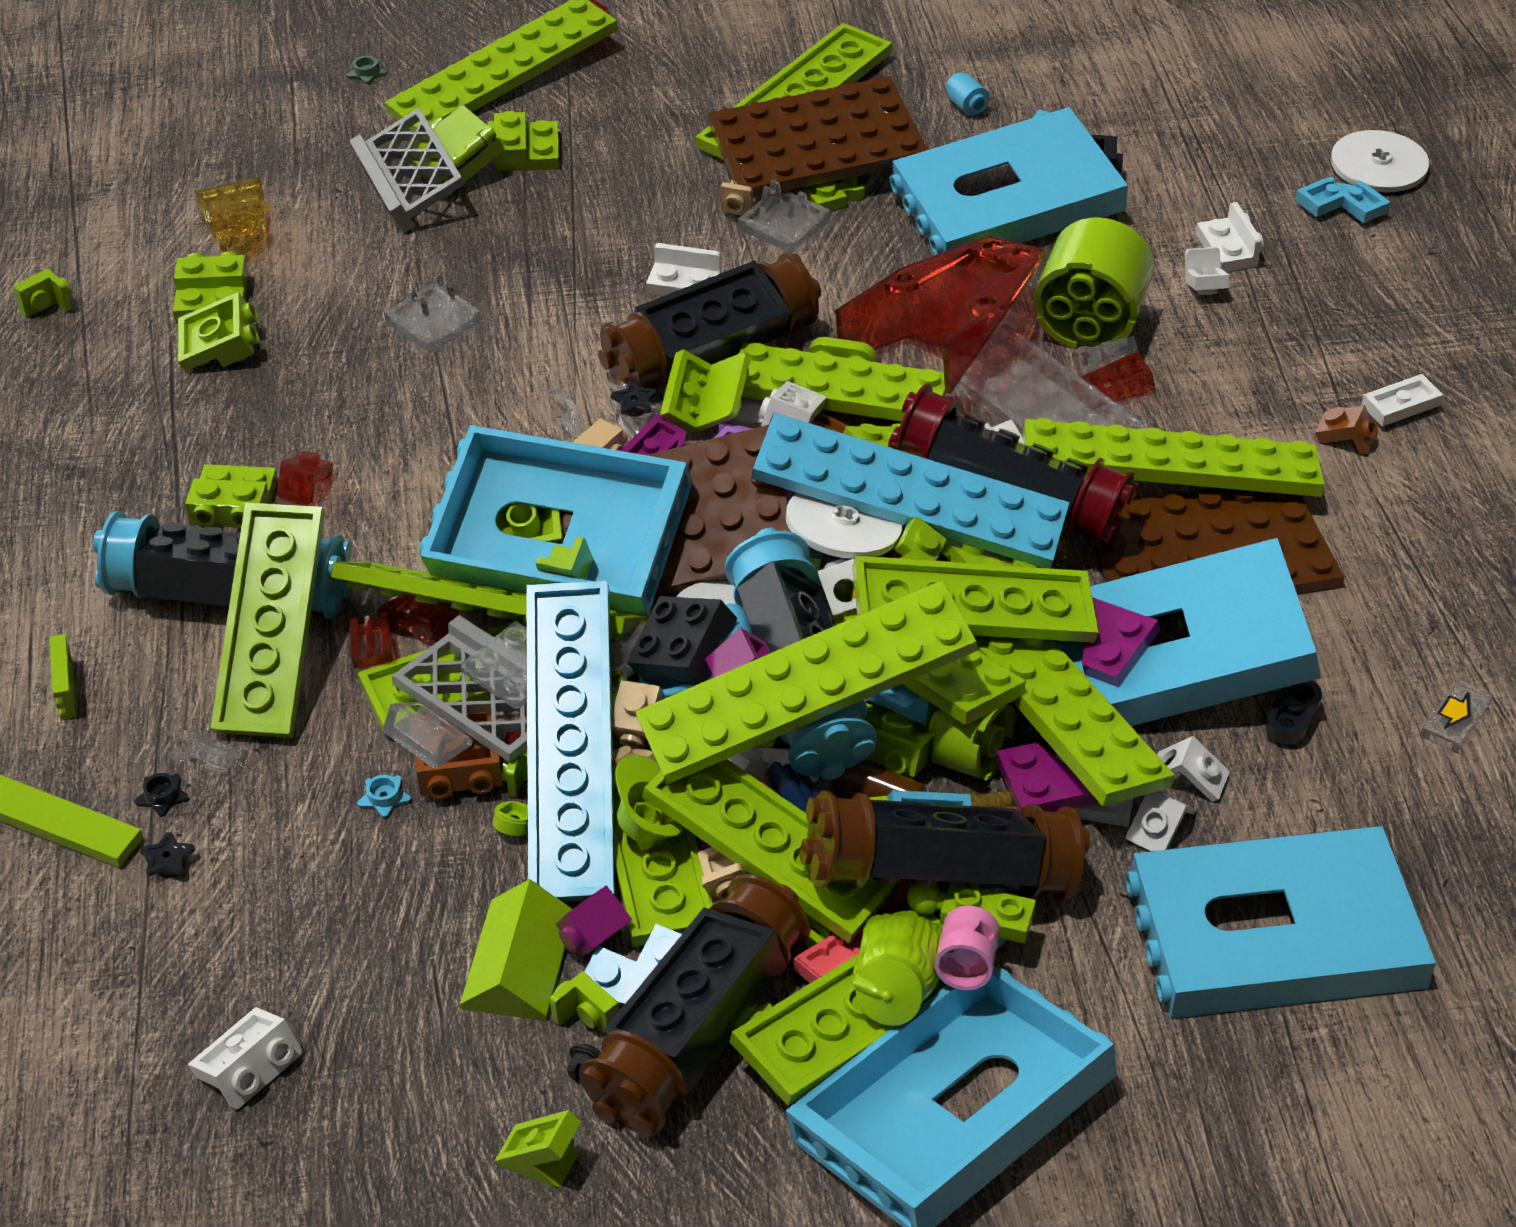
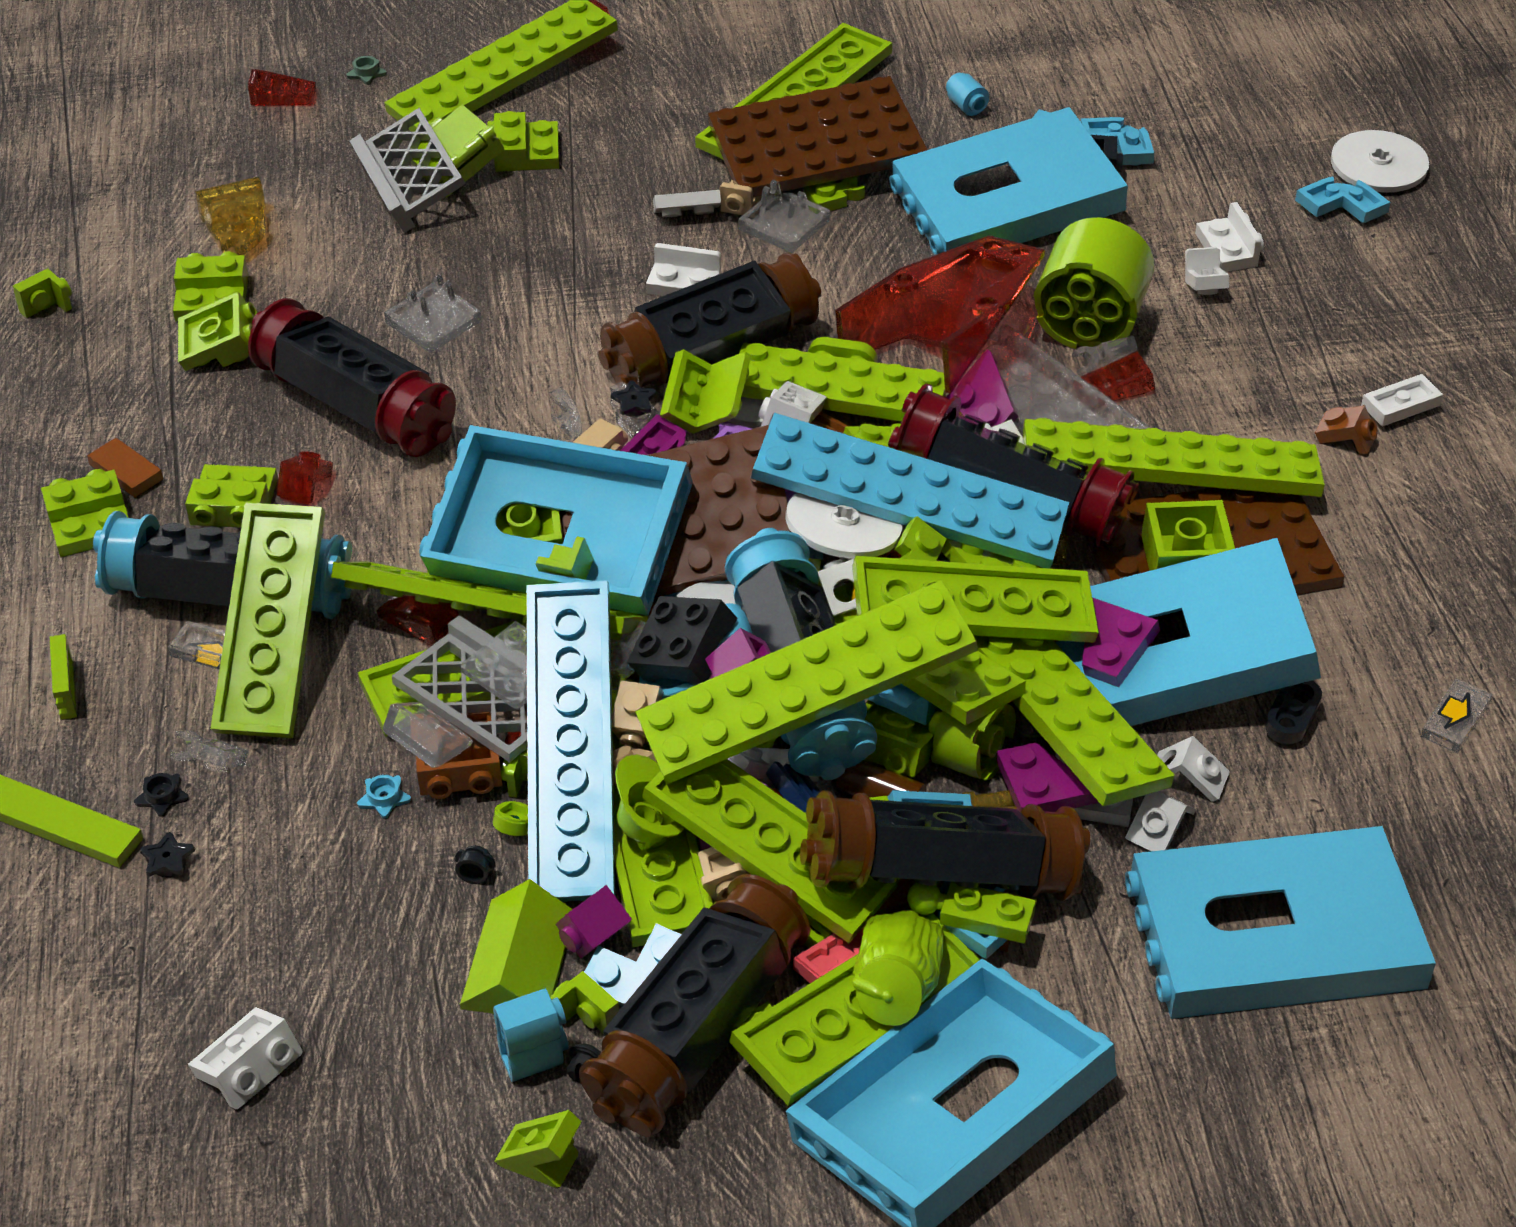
clear red tile [349,612,393,669] -> none
bright pink wheel [934,906,1000,991] -> none
none -> lime plate [41,469,129,557]
none -> dark orange tile [87,438,163,498]
none -> clear tile [168,621,225,670]
none -> clear red slope [248,69,316,106]
none -> brick [248,298,456,457]
none -> black plate [455,845,496,884]
none -> medium azure brick [493,988,569,1082]
none -> white plate [653,190,721,217]
none -> magenta wing [946,349,1019,427]
none -> medium azure plate [1081,117,1154,166]
none -> lime brick [1142,500,1235,571]

